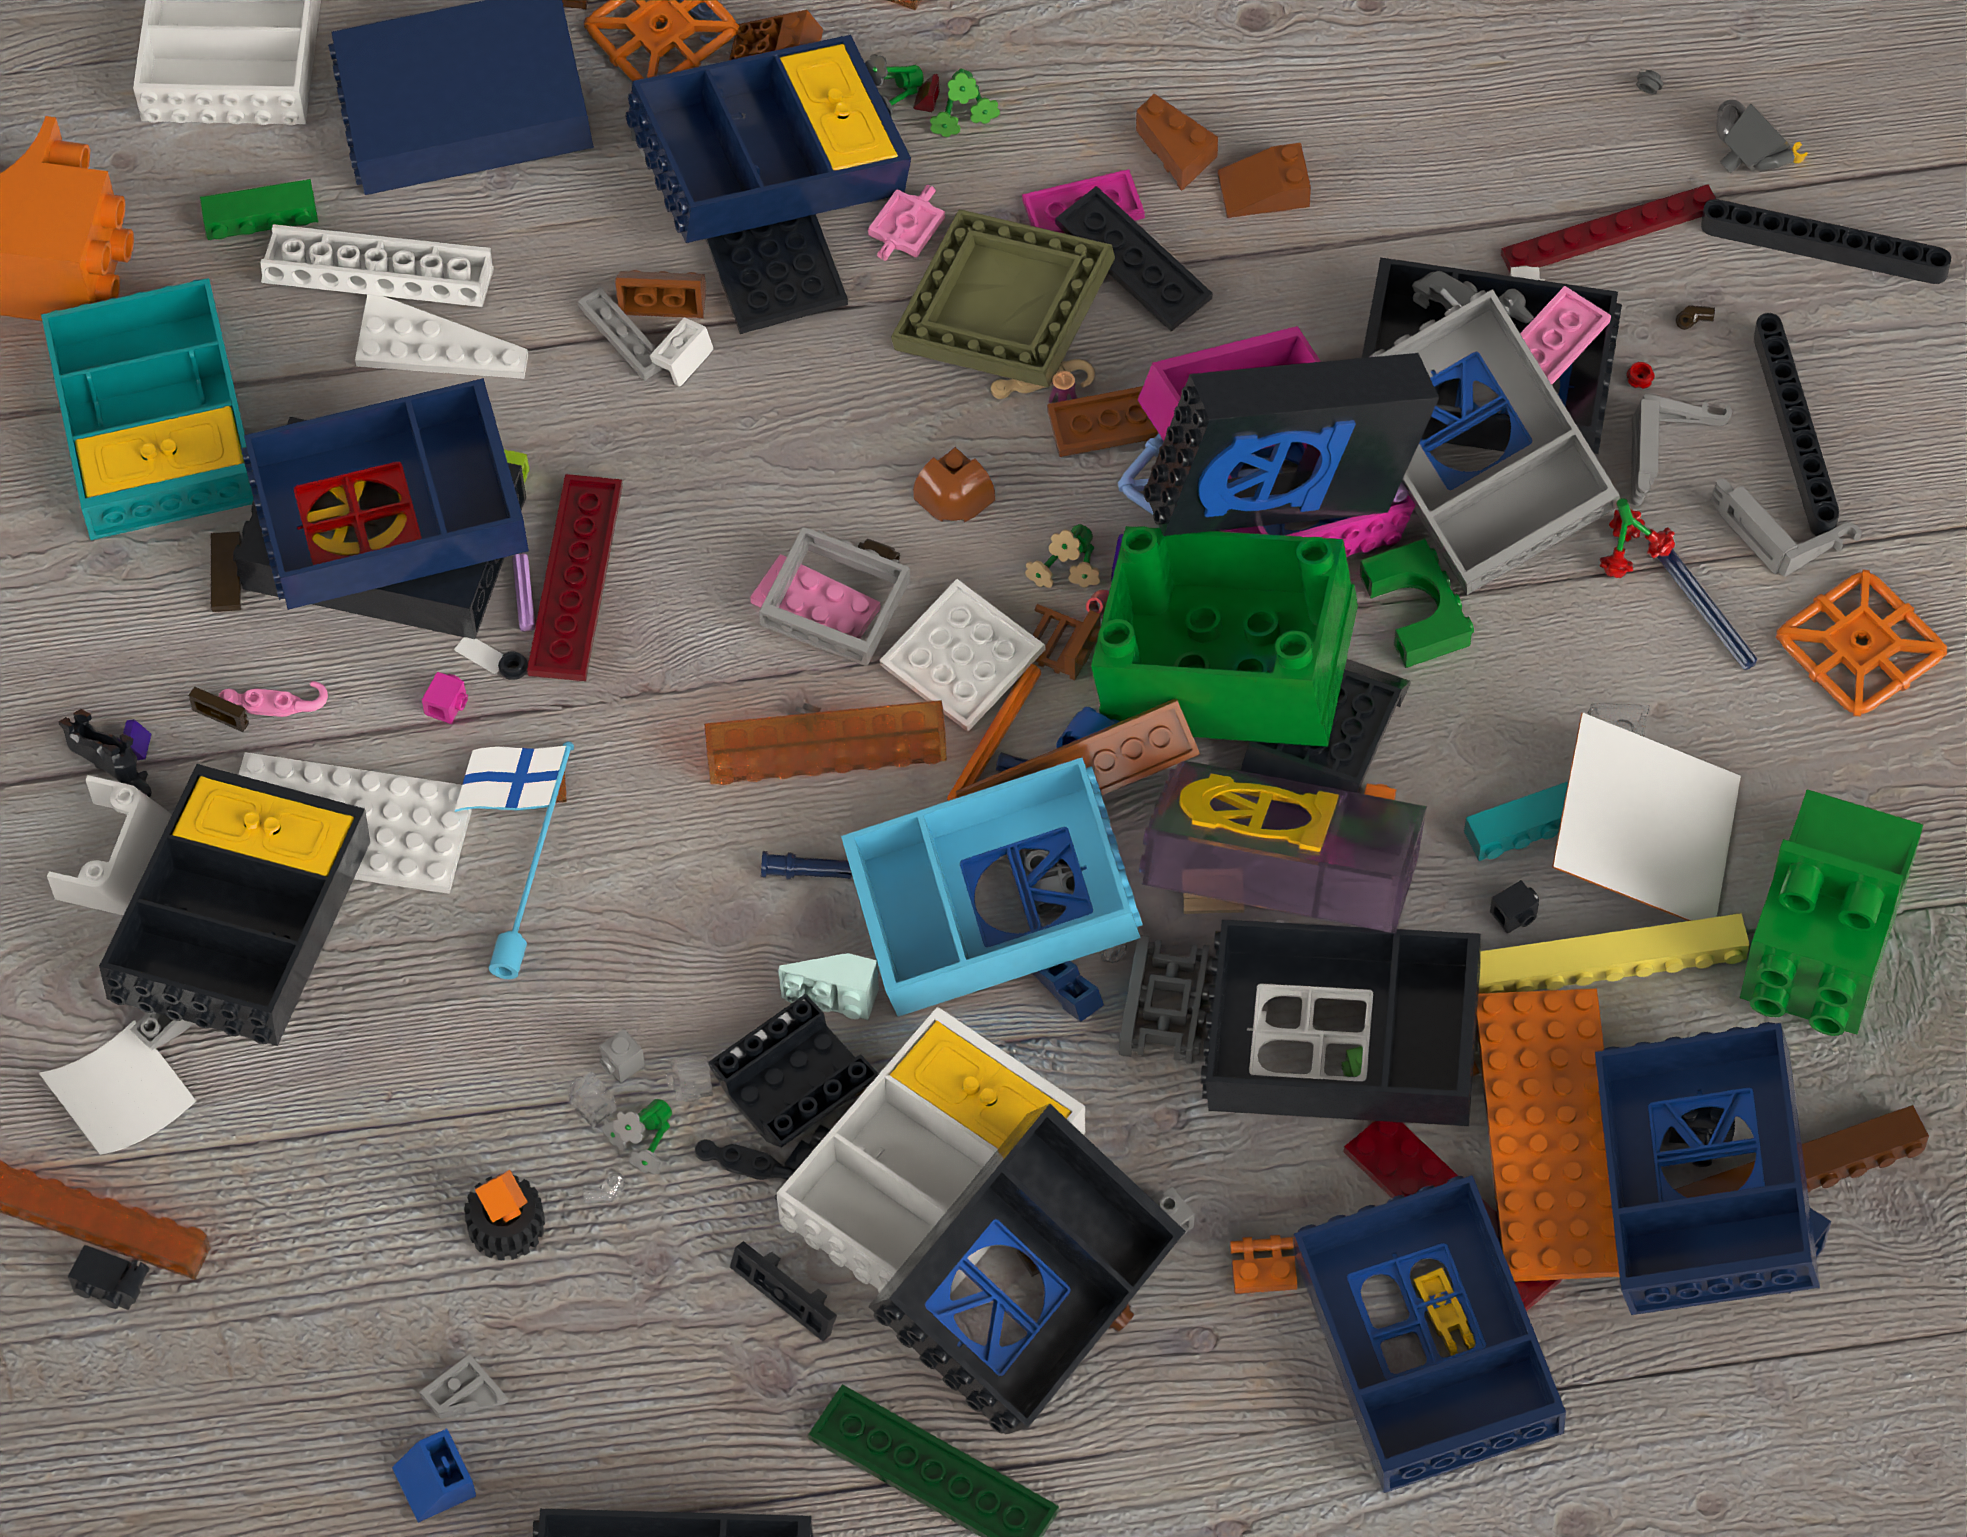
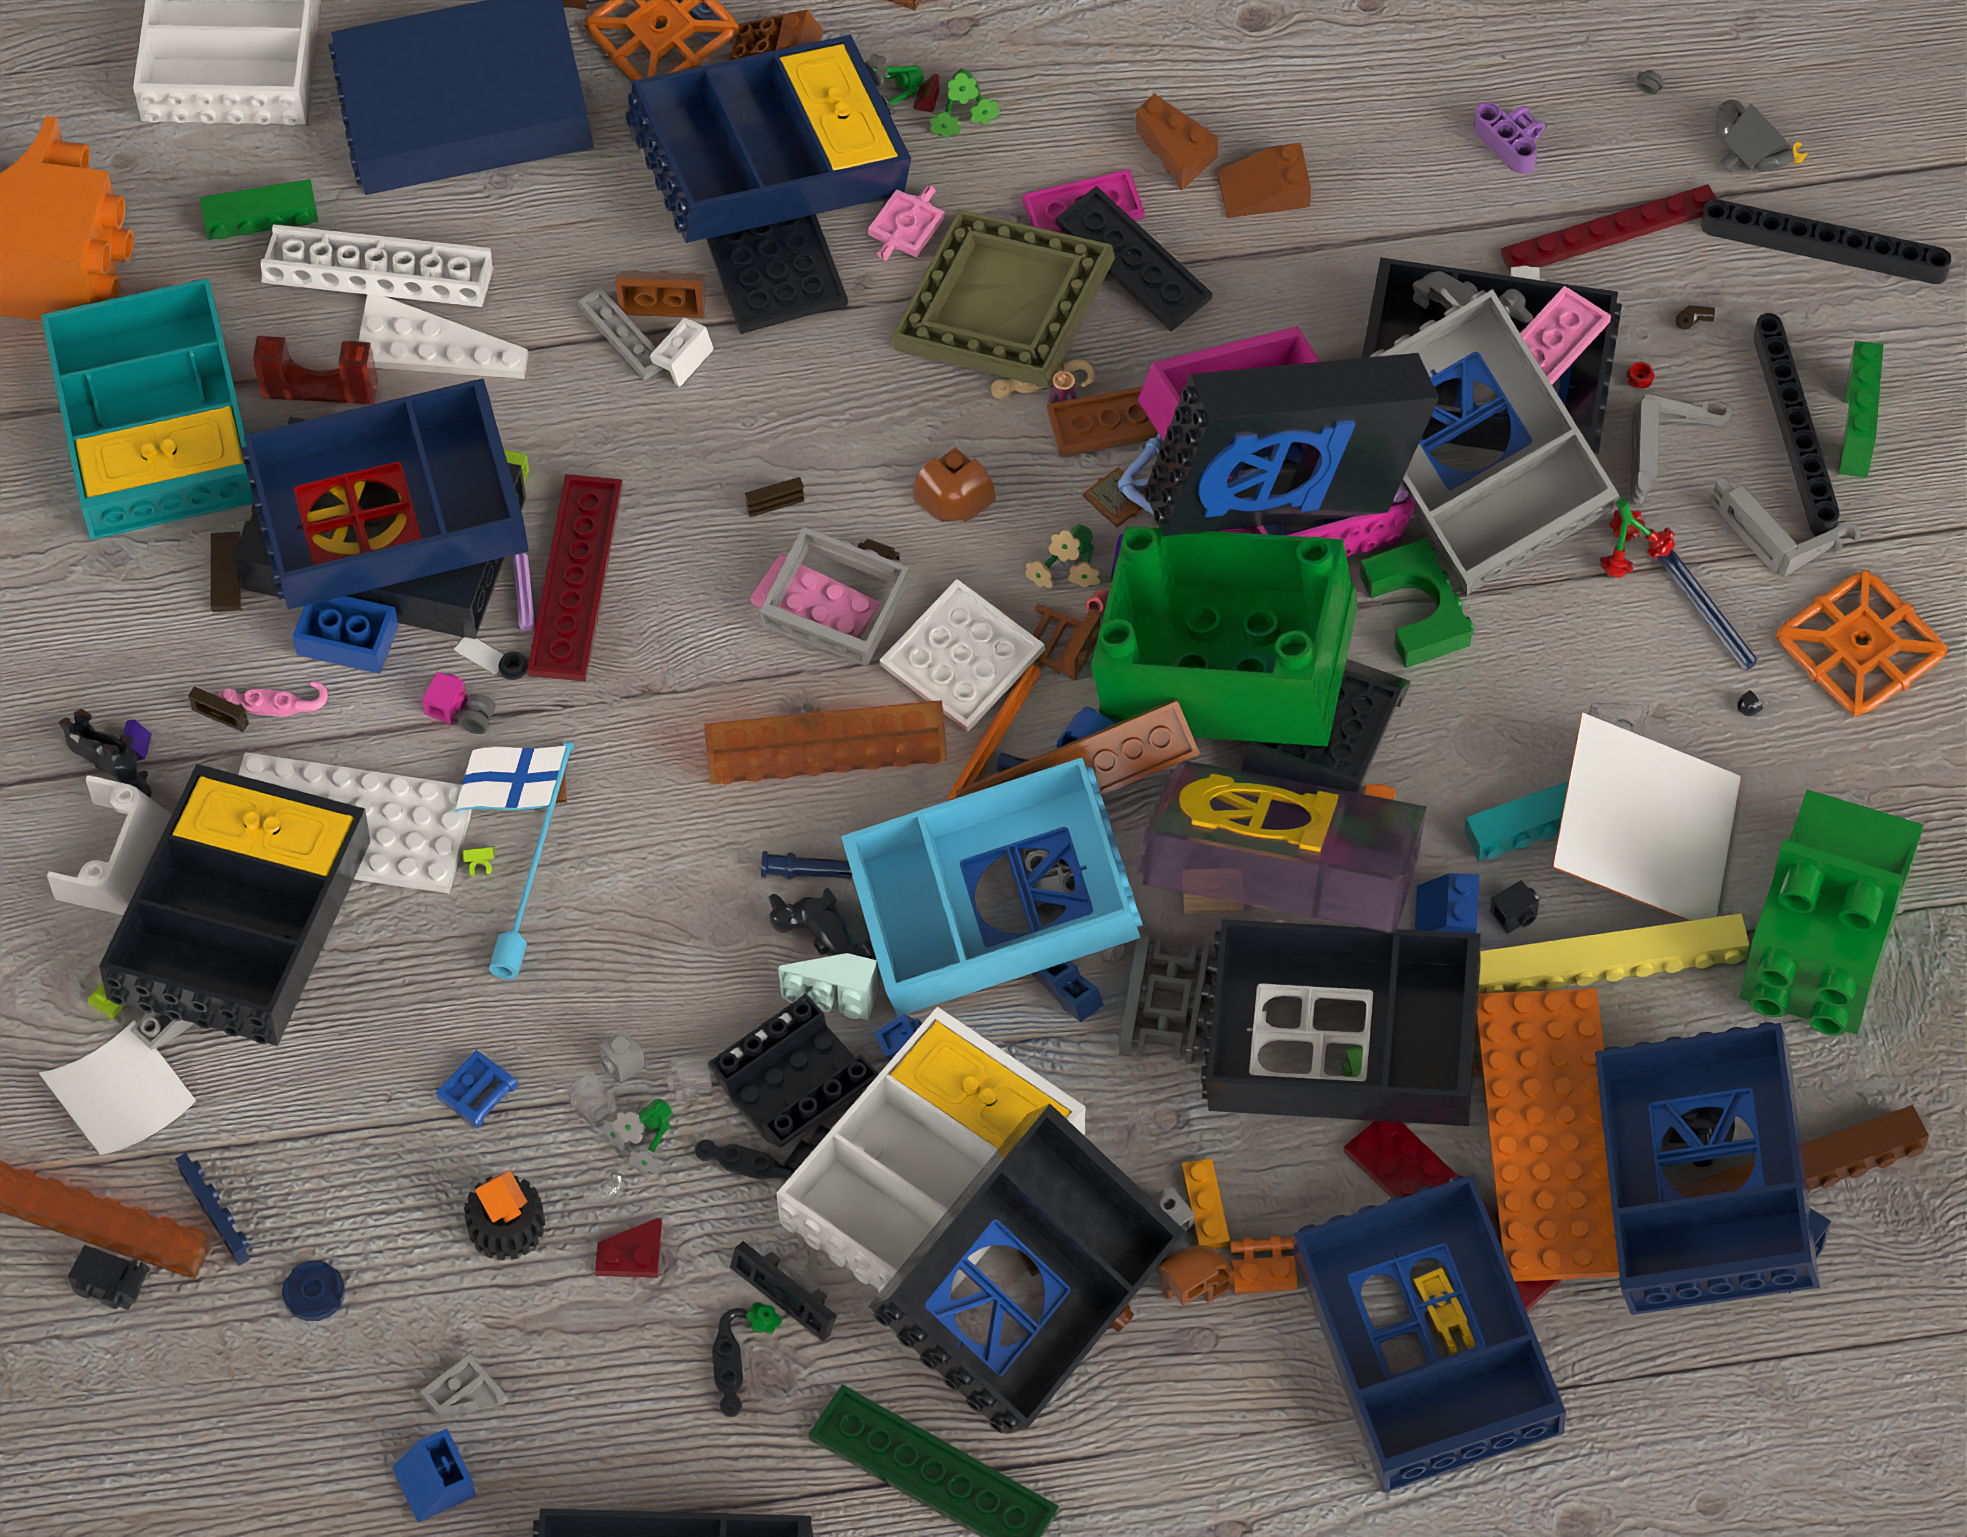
none -> lime tile [87,981,126,1020]
none -> dark blue plate [175,1153,250,1266]
none -> clear red arch [253,336,378,405]
none -> dark blue tile [282,1261,345,1321]
none -> blue brick [293,596,399,674]
none -> blue plate [436,1050,518,1129]
none -> dark grey wheel [458,694,496,734]
none -> lime tile [463,846,495,876]
none -> dark red wing [595,1218,663,1278]
none -> black piece [712,1308,751,1417]
none -> dark brown tile [745,477,805,518]
none -> green plant [746,1302,782,1334]
none -> black animal [768,887,876,960]
none -> blue bracket [875,1014,923,1060]
none -> piece [1083,467,1144,528]
none -> dark orange brick [1156,1244,1235,1306]
none -> light orange plate [1182,1158,1230,1249]
none -> blue slope [1415,873,1479,933]
none -> medium lavender piece [1474,102,1545,174]
none -> black hinge [1737,690,1763,716]
none -> green arch [1839,341,1884,477]

